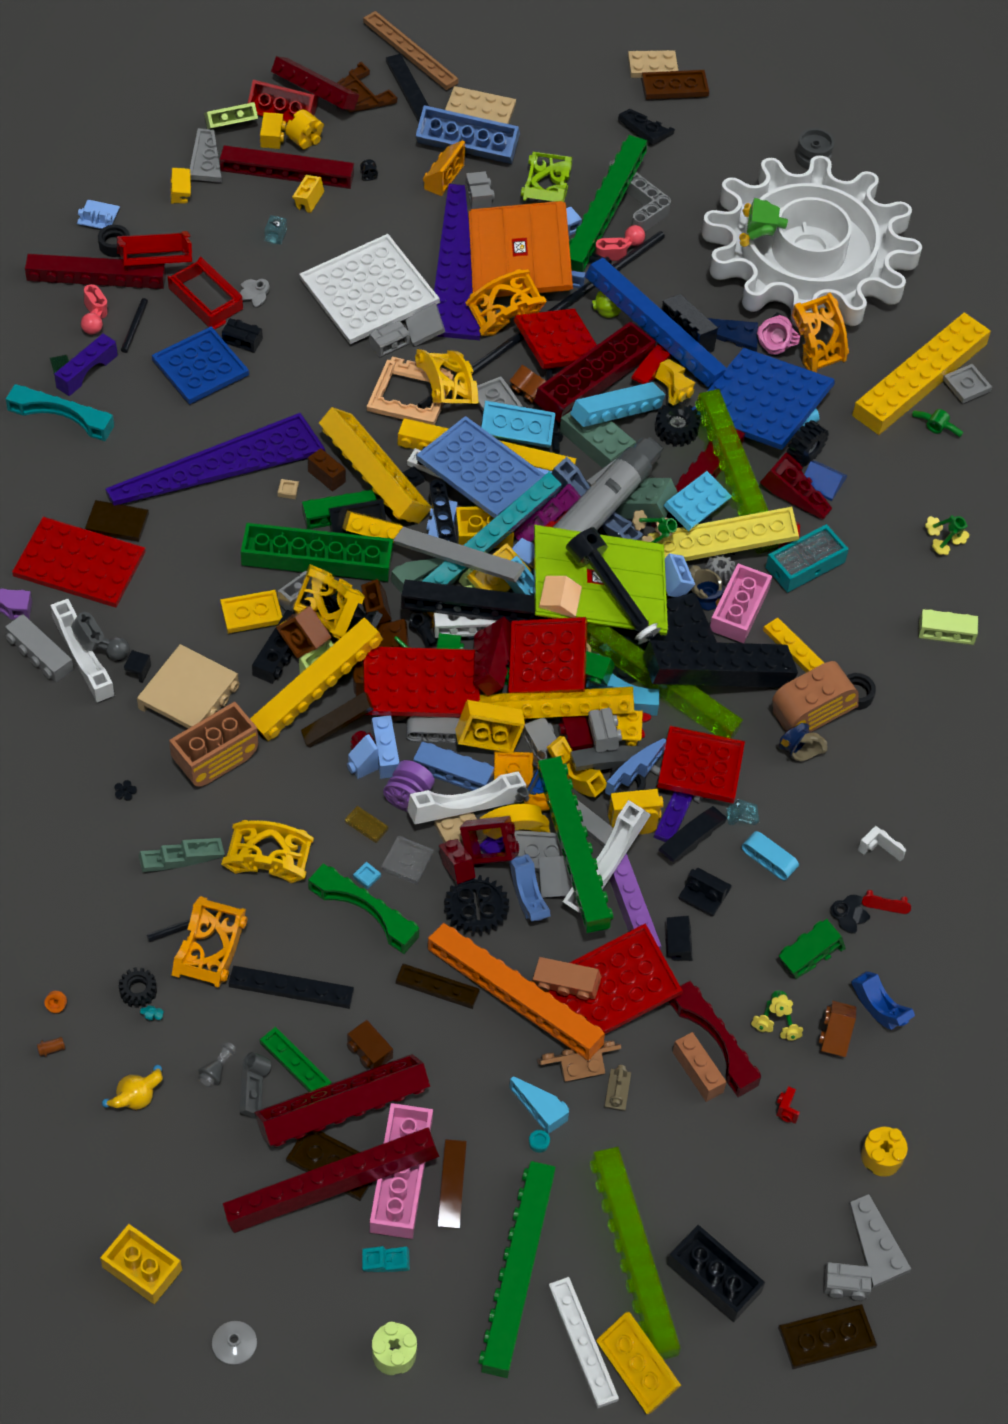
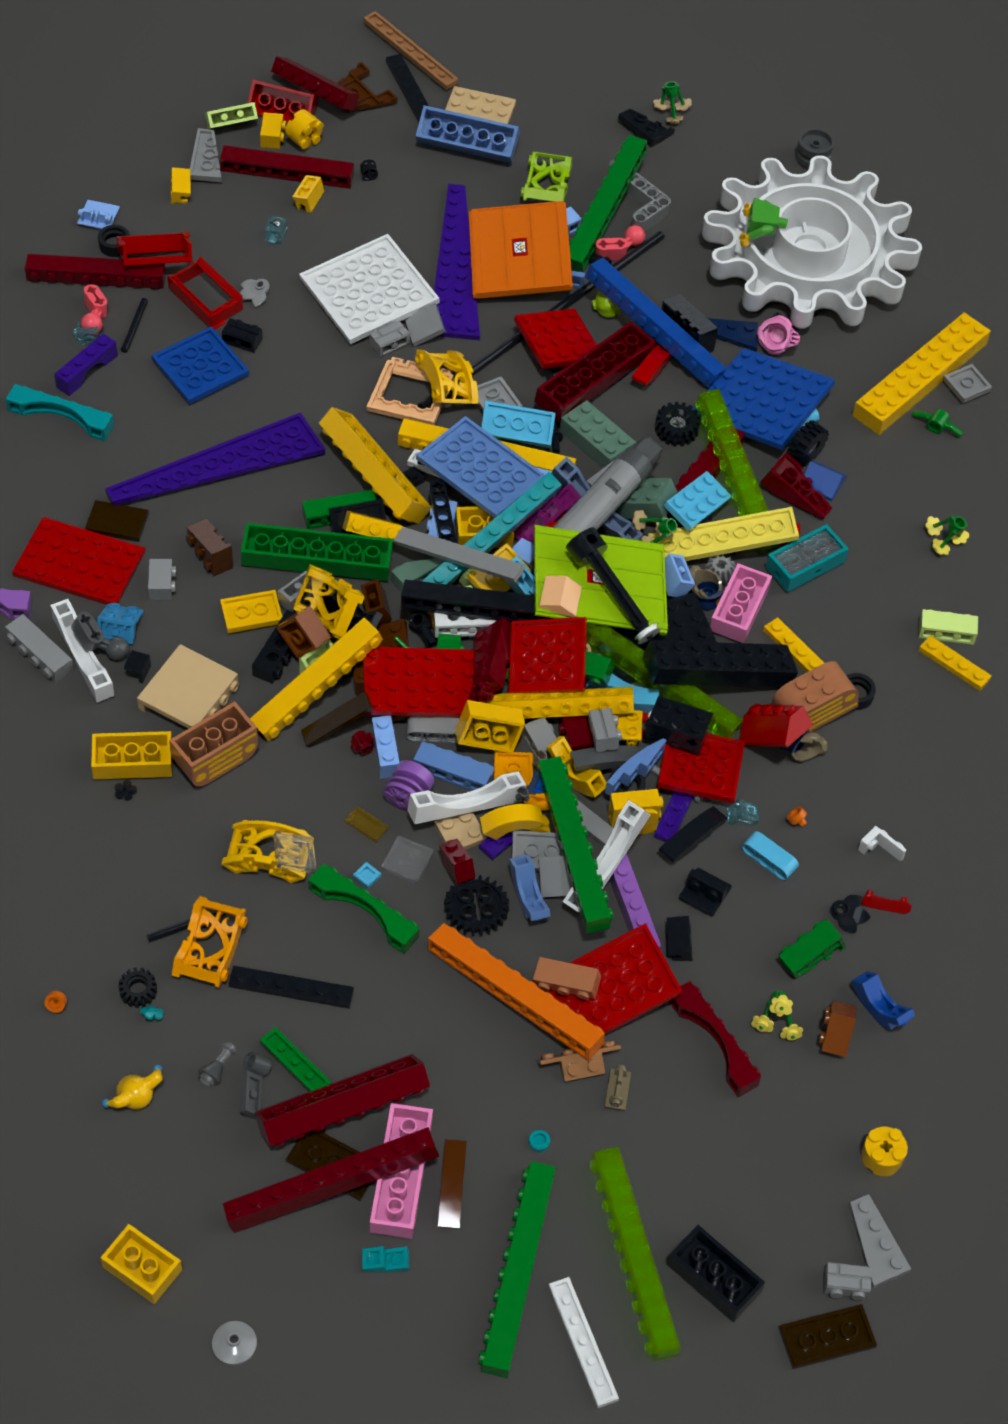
dark orange pin [37,1037,65,1057] -> none
clear green tile [50,355,69,373] -> none
sand green slope [138,838,225,872] -> none
tan tile [278,479,299,499] -> none
reddish brown brick [308,448,346,492] -> none
light blue slope [347,734,378,779] -> none
reddish brown brick [347,1020,393,1069] -> none
yellowish green brick [372,1322,417,1375] -> none
dark brown tile [395,963,480,1009] -> none
light orange slope [423,140,465,196] -> none
dark red window [460,816,519,864] -> none
light orange fence [465,269,547,336] -> none
light grey piece [466,171,494,209] -> none
dark orange brick [509,365,546,403] -> none
medium azure slope [509,1076,569,1134] -> none
medium azure brick [570,382,666,427] -> none
yellow plate [596,1312,682,1414] -> none
tan plate [628,50,678,78] -> none
reddish brown plate [641,70,709,99] -> none
yellow arch [655,359,695,405] -> none
nougat brick [673,1032,726,1102] -> none
red bracket [776,1086,800,1124] -> none
light orange fence [791,293,849,373] -> none
none -> clear light blue bracket [73,321,99,345]
none -> yellow brick [91,731,173,779]
none -> dark azure bracket [97,603,144,644]
none -> light grey brick [148,559,176,600]
none -> reddish brown wedge [186,519,233,577]
none -> clear tile [273,831,317,874]
none -> dark red gear [470,680,495,703]
none -> black piece [644,696,713,755]
none -> plant [653,81,692,125]
none -> red slope [739,704,813,747]
none -> orange tile [786,806,807,827]
none -> yellow plate [918,635,992,691]

